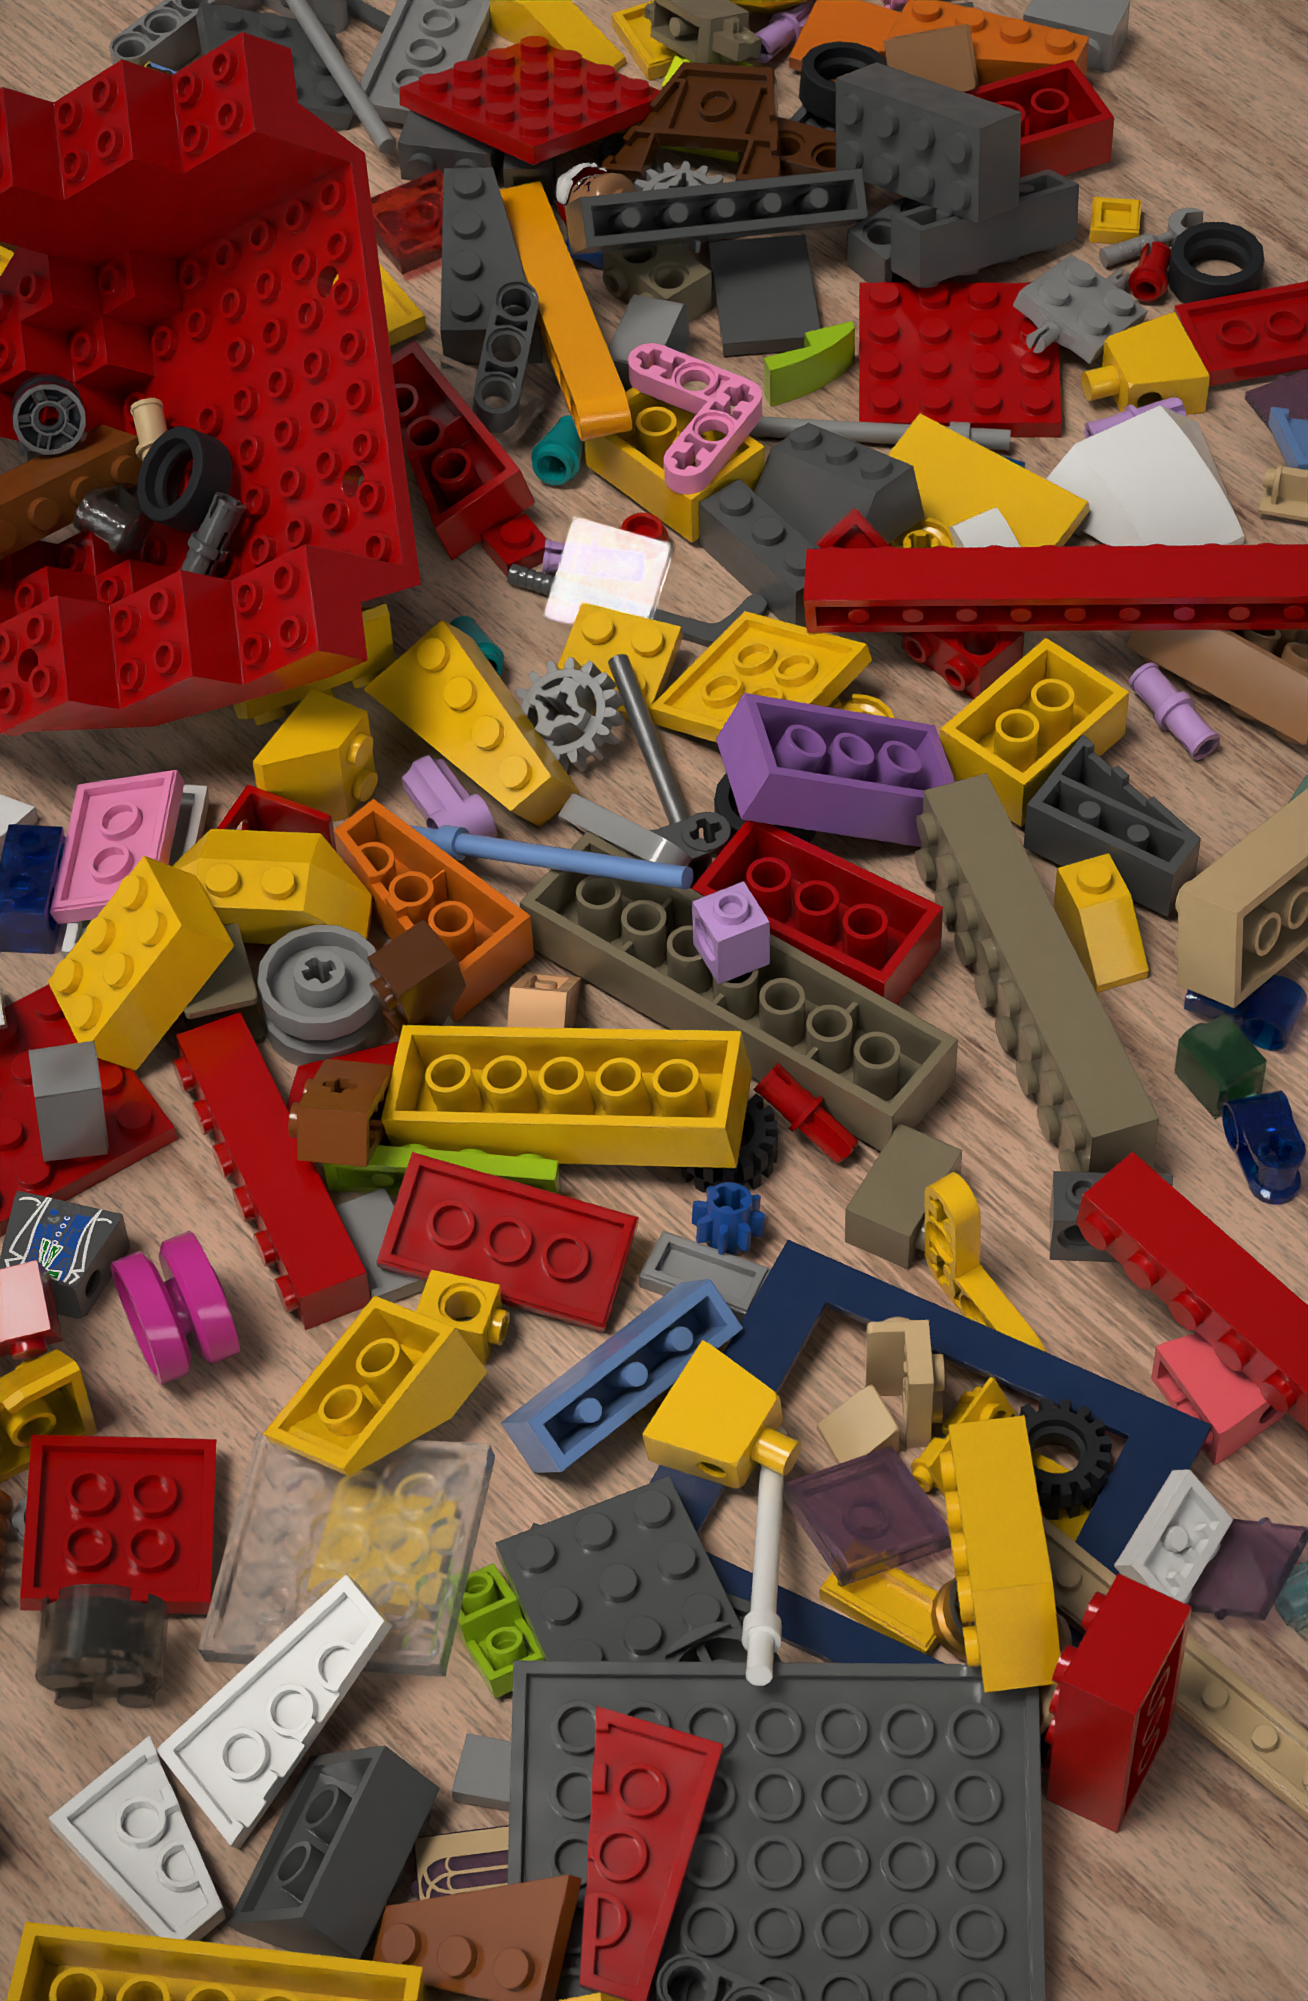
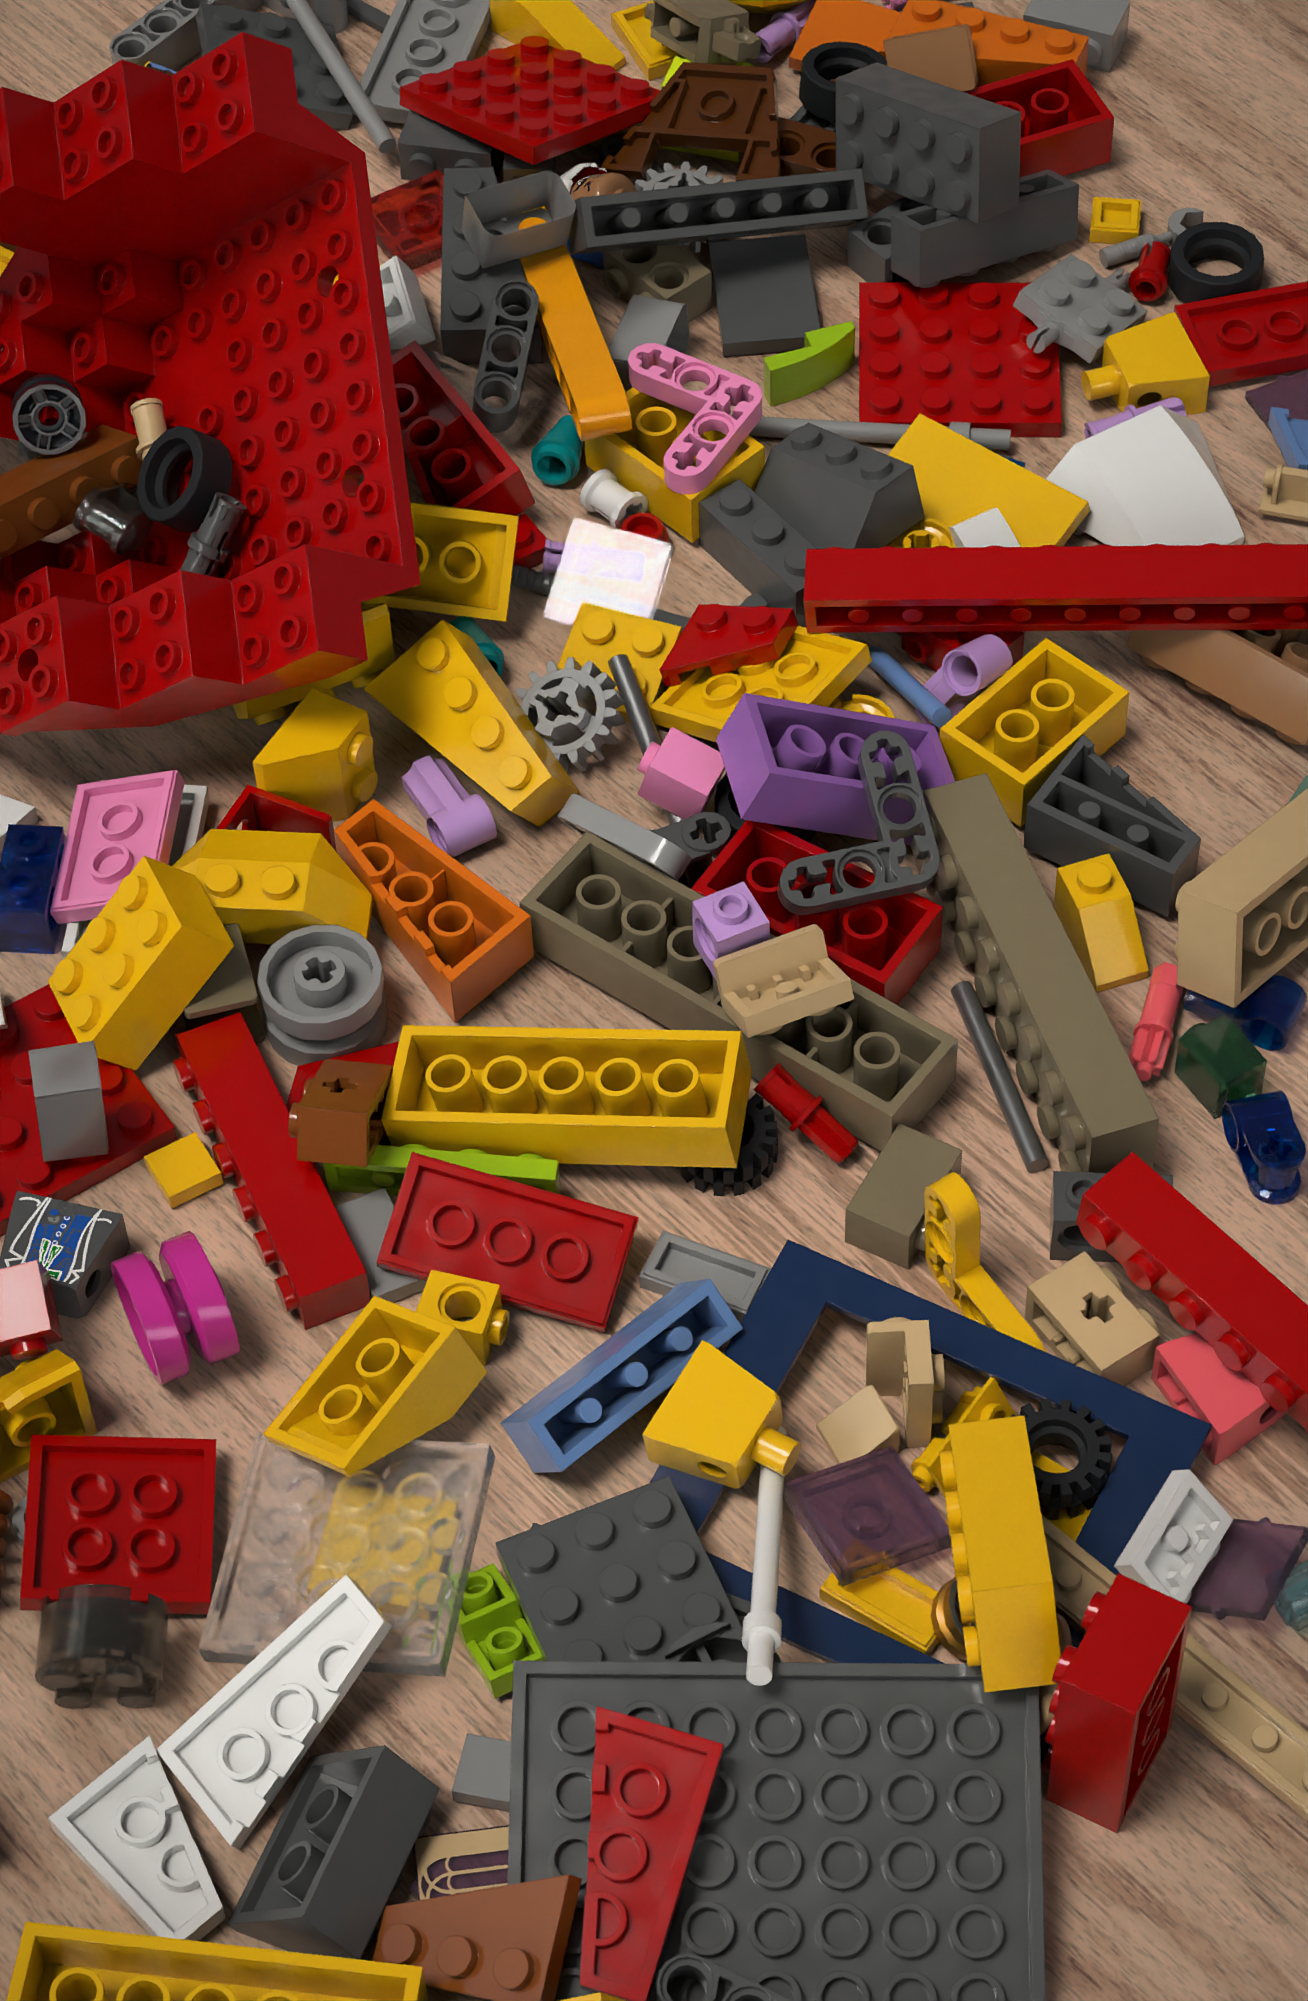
reddish brown slope [367,919,466,1040] -> none
medium blue bar [410,825,693,890] -> none
light nougat slope [507,972,582,1028] -> none
blue gear [692,1182,766,1255] -> none
red tile [816,507,890,549] -> none
lavender pin [1129,662,1220,760] -> none
none -> yellow tile [144,1132,223,1209]
none -> yellow slope [361,501,519,622]
none -> white slope [380,255,435,350]
none -> light grey piece [461,171,576,268]
none -> white bush [580,469,648,533]
none -> bright pink brick [637,727,725,819]
none -> red wing [659,604,798,686]
none -> tan bracket [713,924,854,1038]
none -> dark grey beam [777,730,940,915]
none -> medium blue bar [869,646,952,727]
none -> lavender piece [914,634,1012,730]
none -> flat silver bar [951,981,1049,1173]
none -> tan brick [1025,1251,1160,1386]
none -> coral piece [1129,962,1184,1081]

